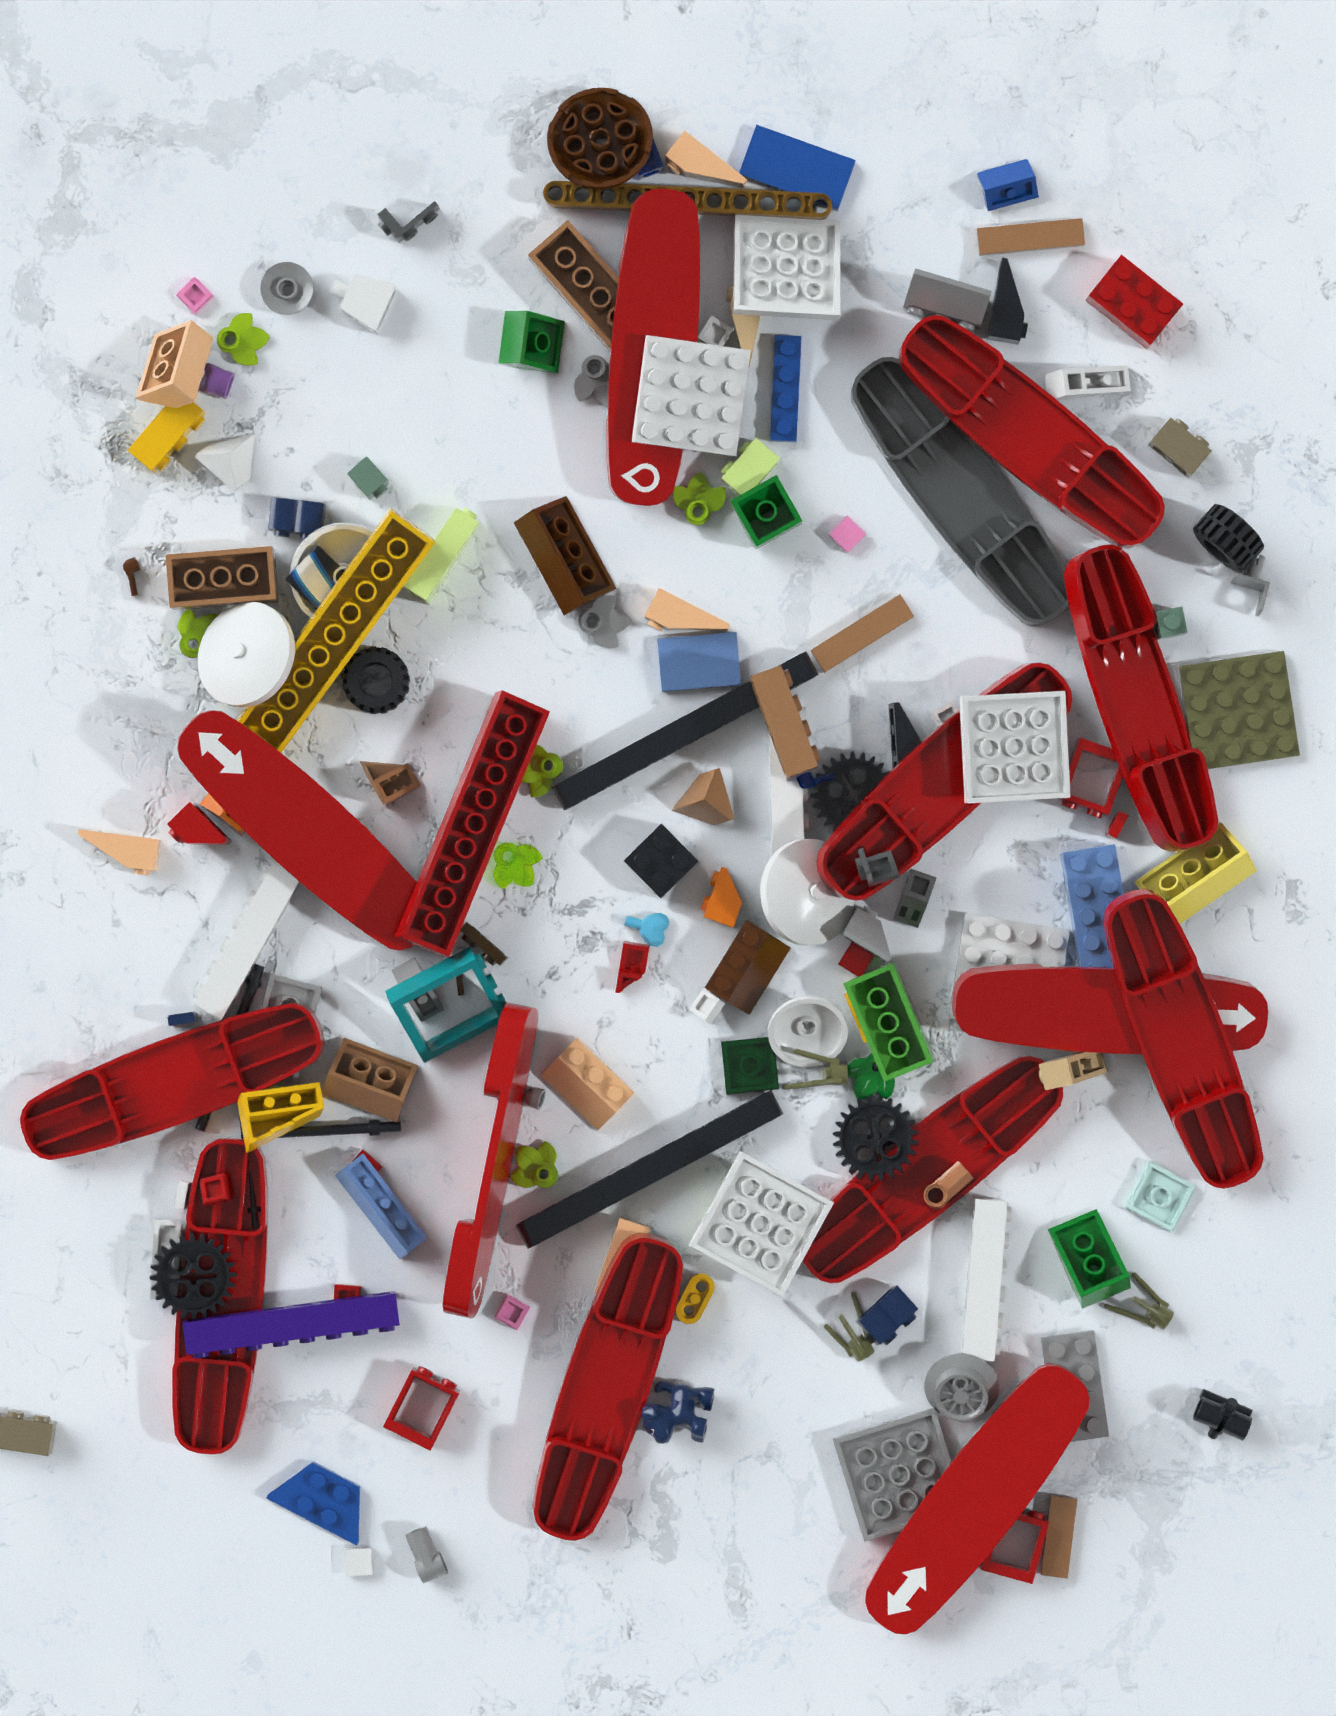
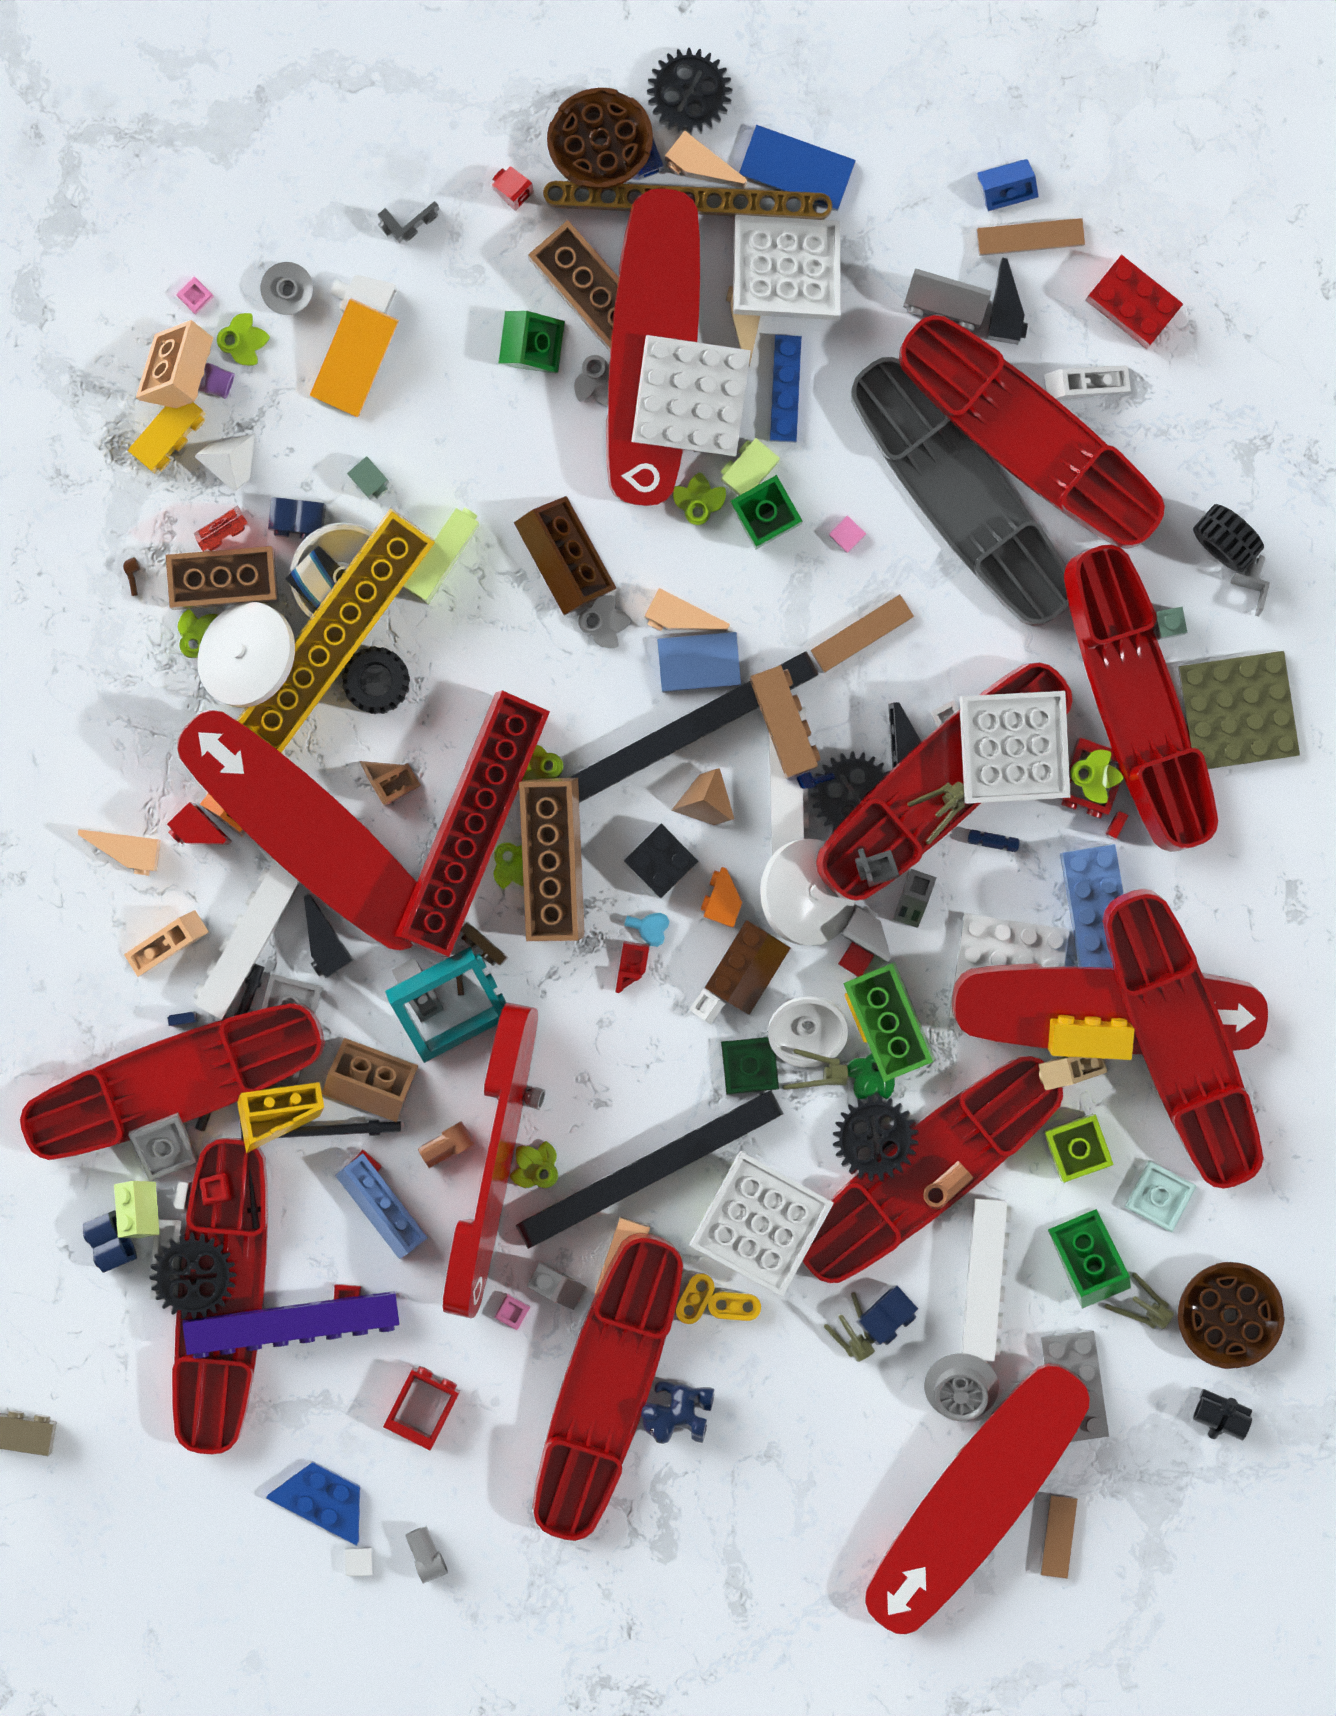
light nougat slope [541,1037,635,1130] -> none
white plate [698,315,734,346] -> none
light grey plate [833,1407,951,1542] -> none
red window [979,1509,1049,1584] -> none
light yellow slope [1134,822,1257,924] -> none
dark tan brick [1148,418,1212,478] -> none
none -> dark blue brick [82,1210,137,1273]
none -> yellowish green brick [114,1181,160,1238]
none -> light nougat slope [124,910,209,977]
none -> light grey tile [128,1113,199,1181]
none -> clear red plate [193,505,248,552]
none -> black slope [304,894,354,978]
none -> light orange tile [310,298,399,418]
none -> nougat piece [418,1121,475,1168]
none -> slope [492,166,534,211]
none -> medium nougat brick [519,778,585,941]
none -> light grey slope [526,1261,587,1310]
none -> black gear [647,47,733,135]
none -> yellow plate [708,1291,761,1321]
none -> olive plant [907,782,965,844]
none -> dark blue axle [967,829,1020,852]
none -> lime brick [1043,1113,1114,1183]
none -> yellow brick [1048,1015,1134,1060]
none -> lime plate [1070,750,1124,803]
none -> reddish brown brick [1177,1262,1285,1369]

